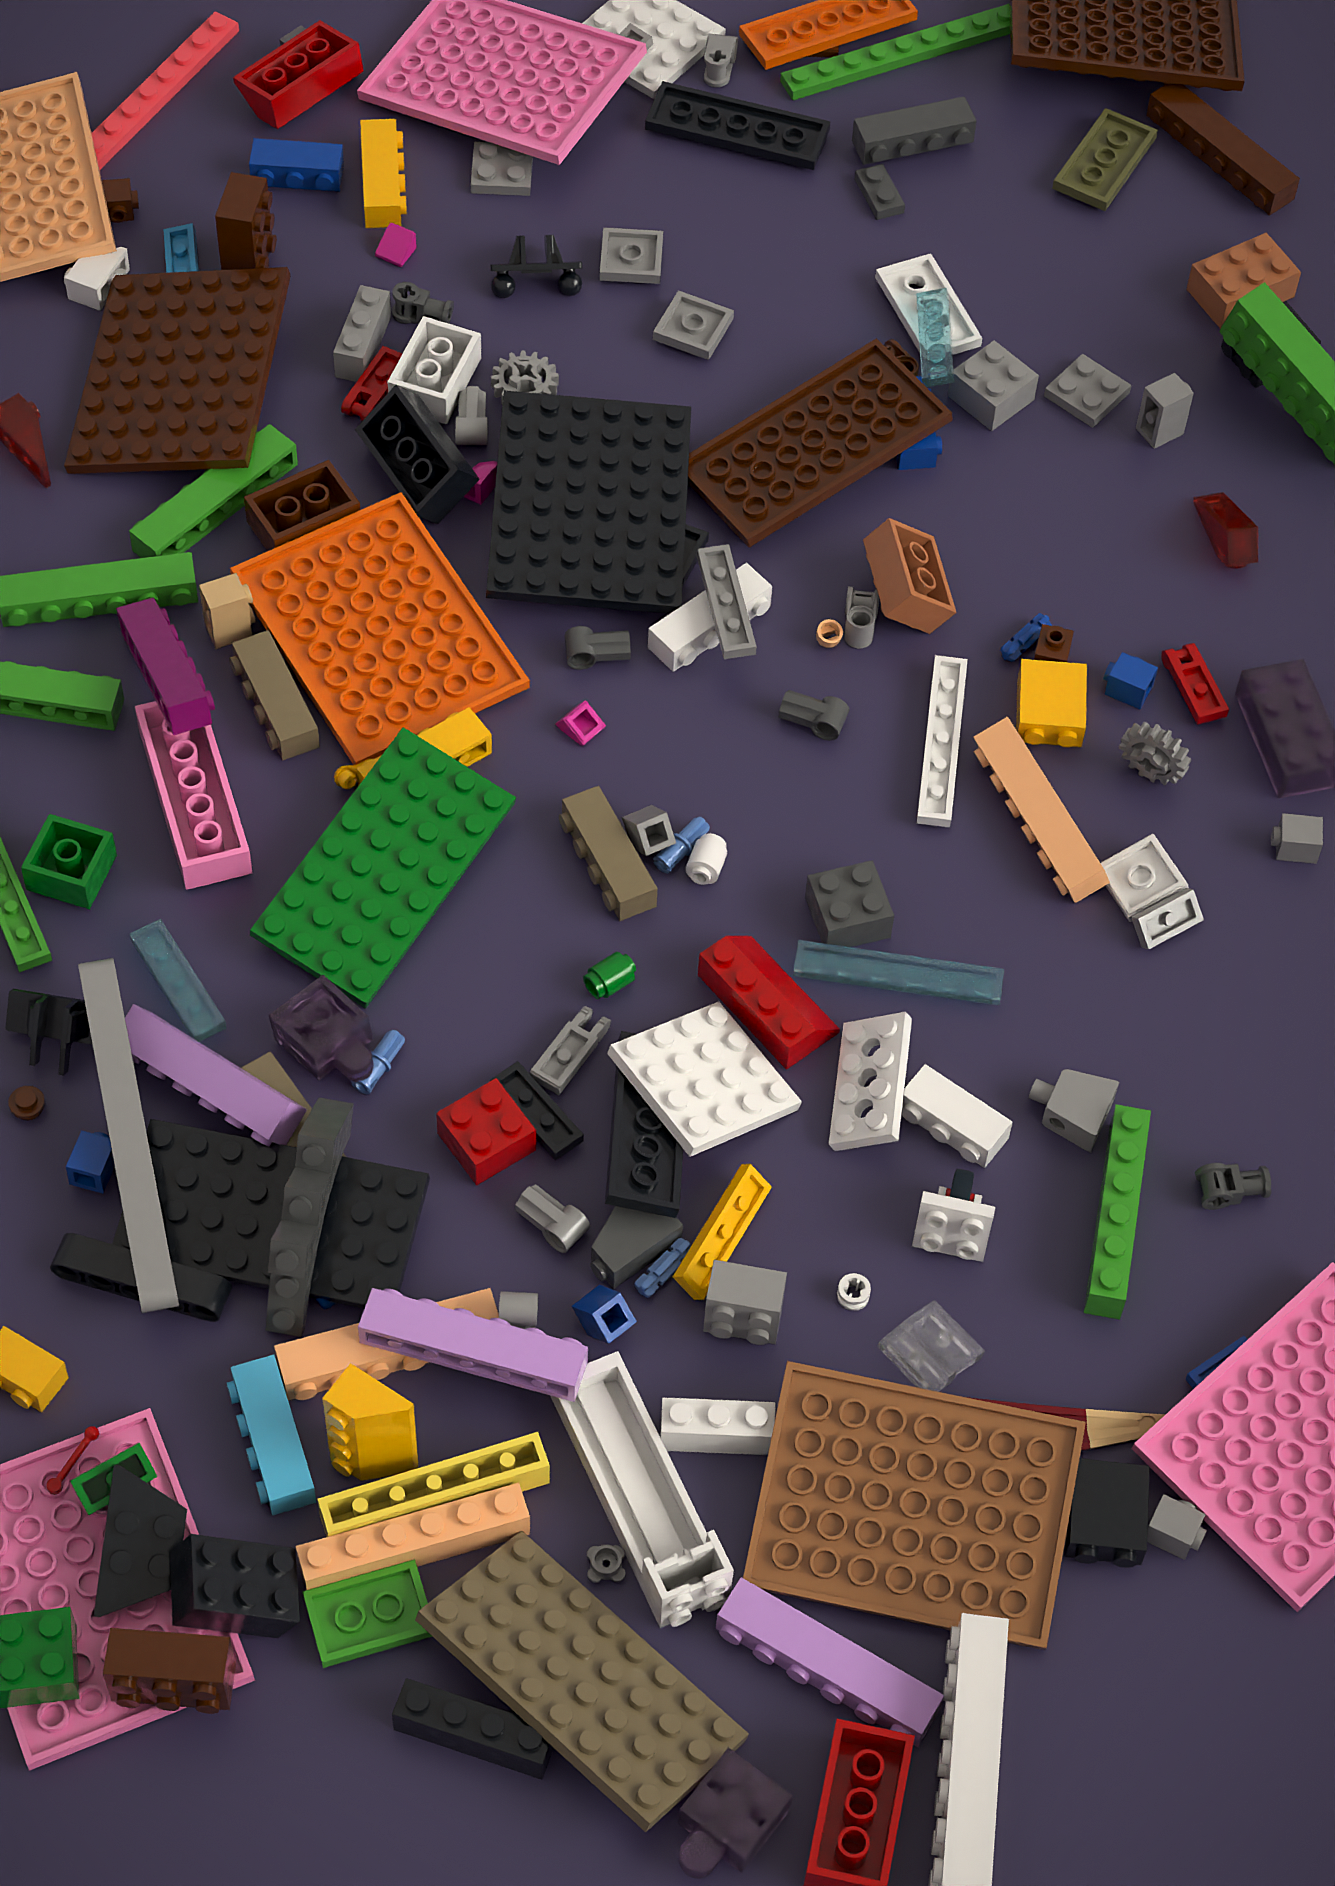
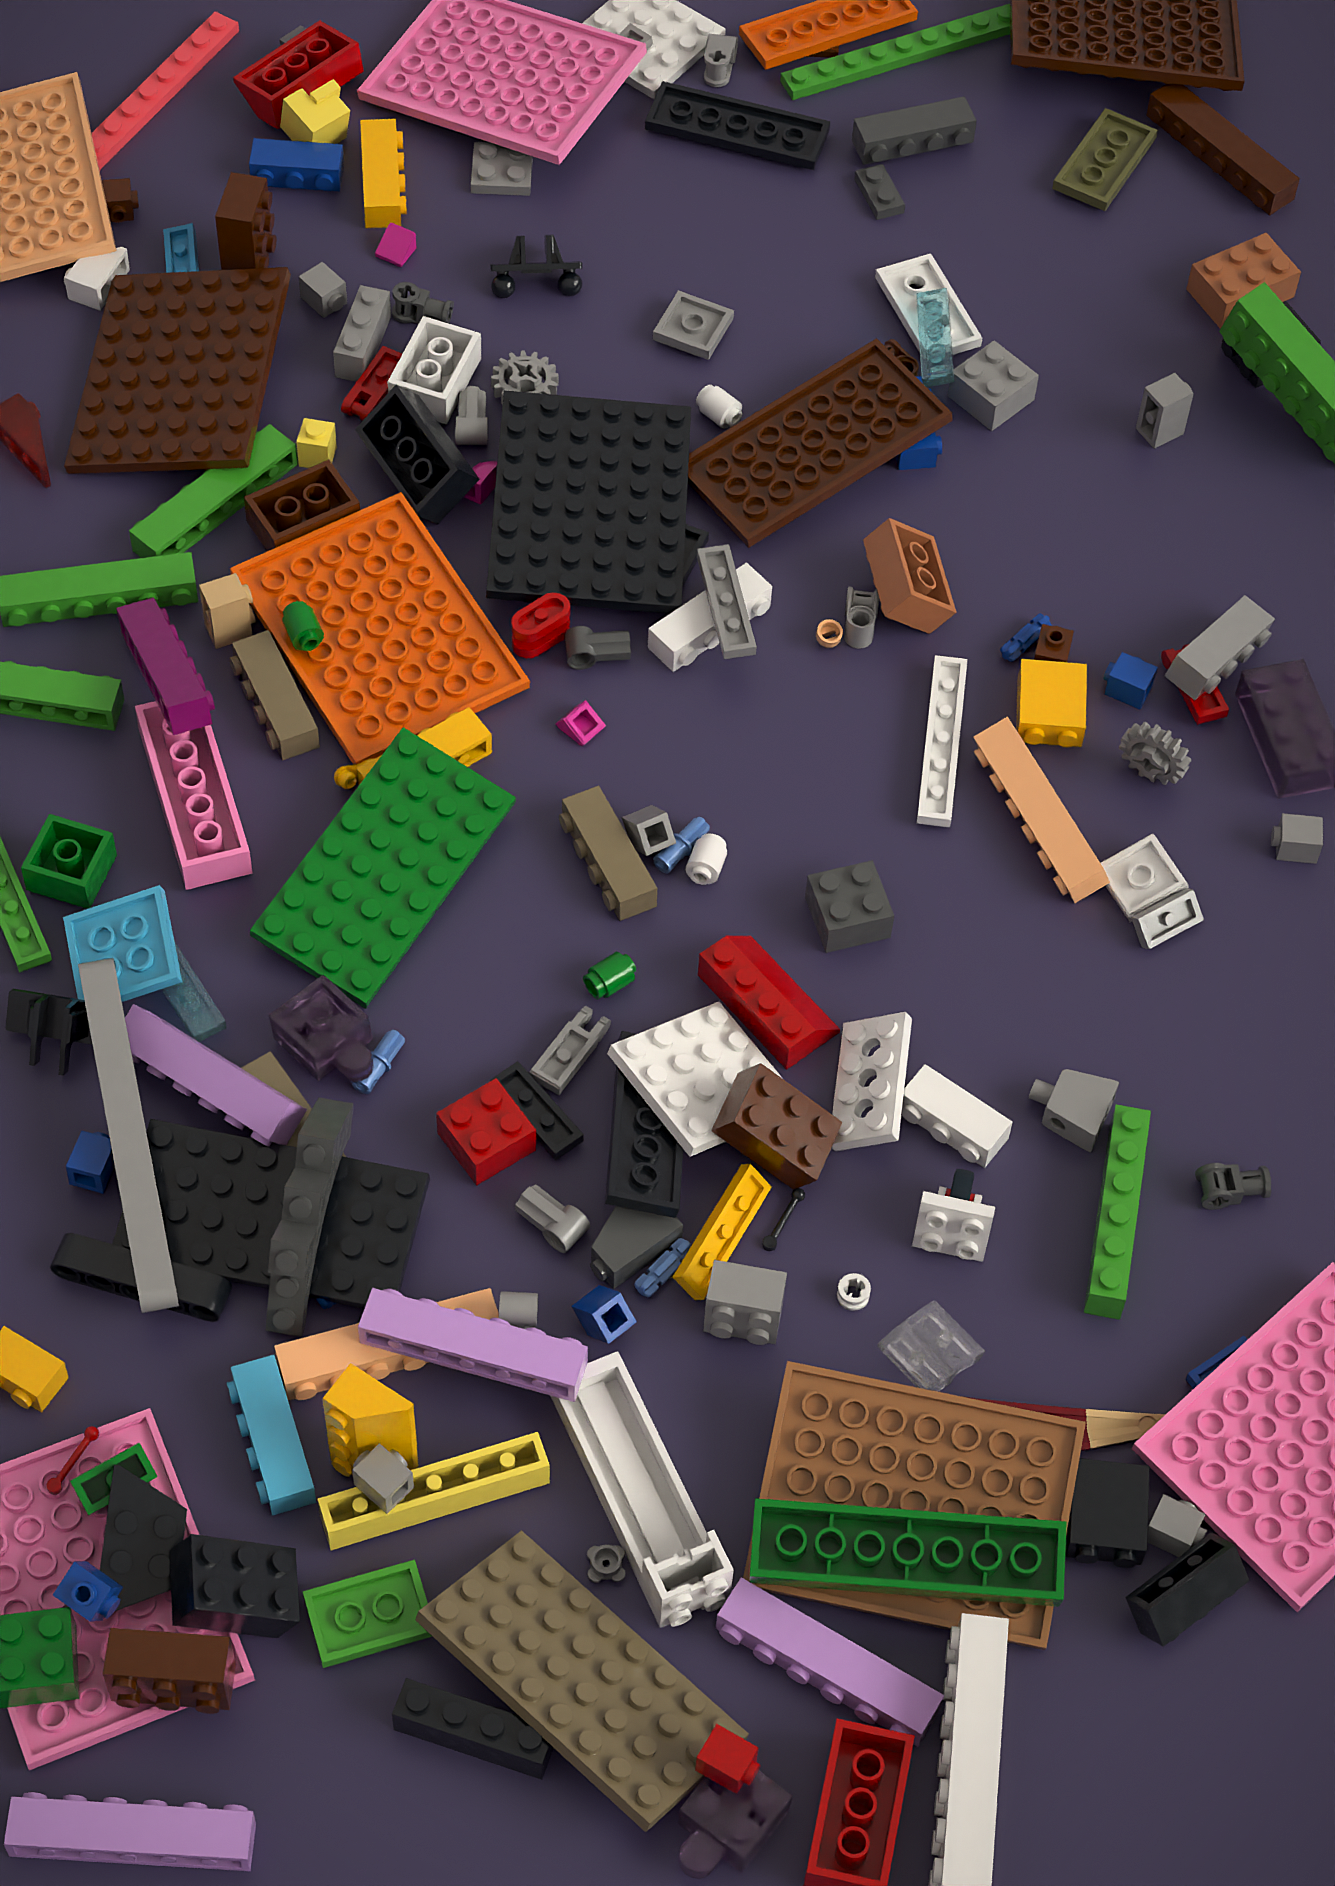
reddish brown plate [8,1086,45,1121] -> none
light nougat brick [296,1483,530,1590] -> none
light grey plate [600,227,663,284] -> none
white brick [660,1398,775,1455] -> none
dark grey piece [778,690,850,741] -> none
clear light blue plate [793,940,1004,1005] -> none
light grey plate [1044,354,1131,428] -> none
clear red slope [1194,492,1258,569] -> none
none -> lavender brick [4,1792,256,1871]
none -> blue brick [53,1561,123,1622]
none -> medium azure plate [63,885,182,1002]
none -> light yellow plate [280,79,350,144]
none -> green brick [282,601,324,651]
none -> light yellow brick [296,418,337,468]
none -> light grey brick [299,262,347,318]
none -> light grey brick [352,1443,414,1514]
none -> red brick [511,593,570,658]
none -> red brick [695,1724,761,1794]
none -> white brick [696,385,742,429]
none -> reddish brown brick [711,1063,842,1190]
none -> green brick [749,1498,1067,1607]
none -> black hinge [762,1188,805,1251]
none -> black brick [1125,1532,1250,1647]
none -> light grey brick [1165,595,1275,700]

